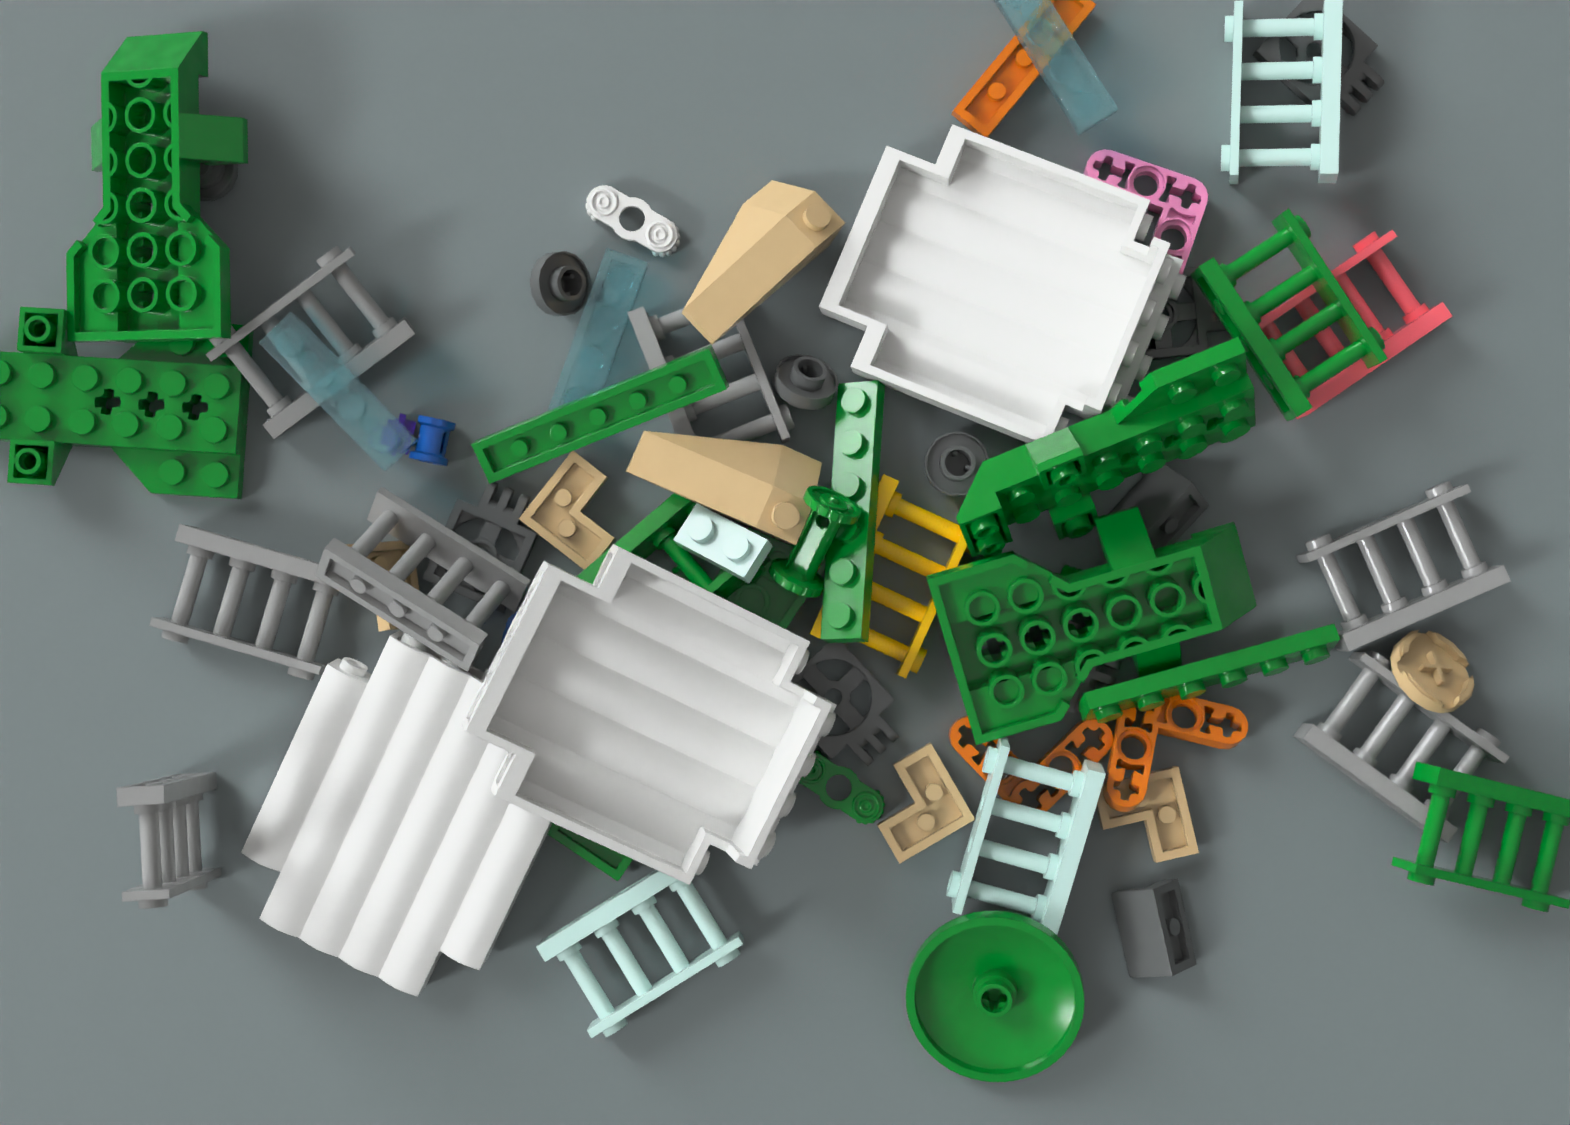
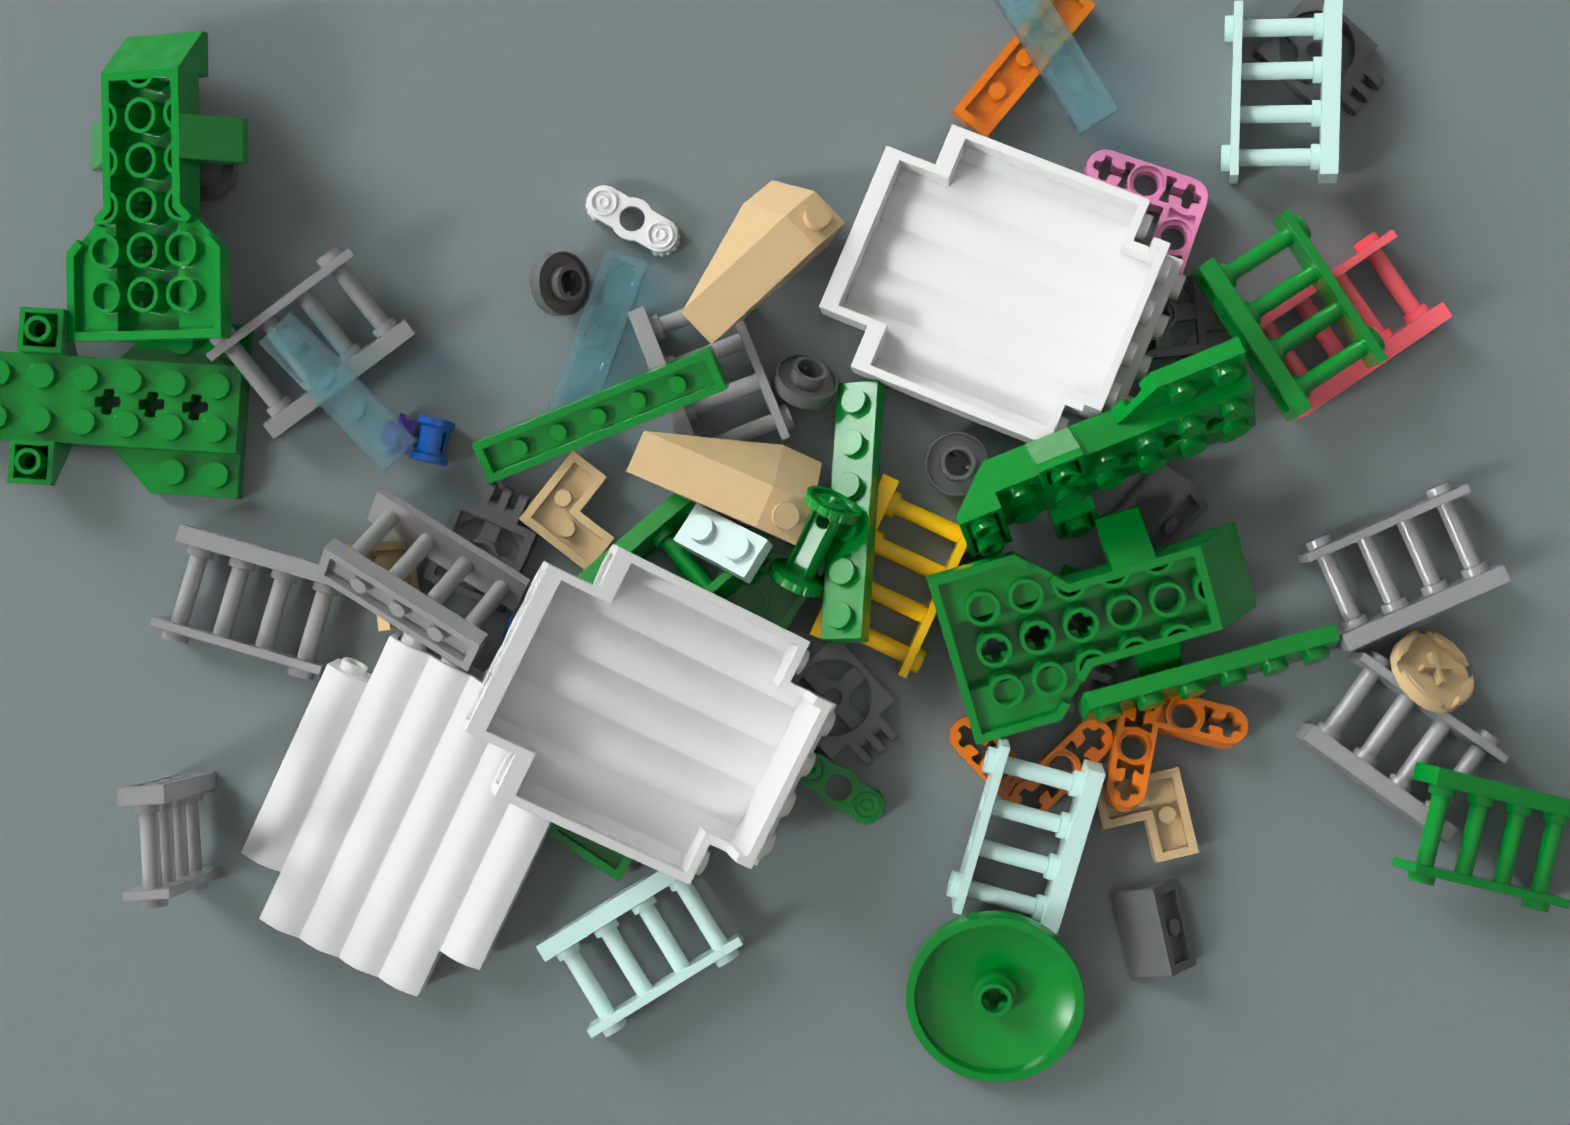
tan plate [877,743,975,864] -> none

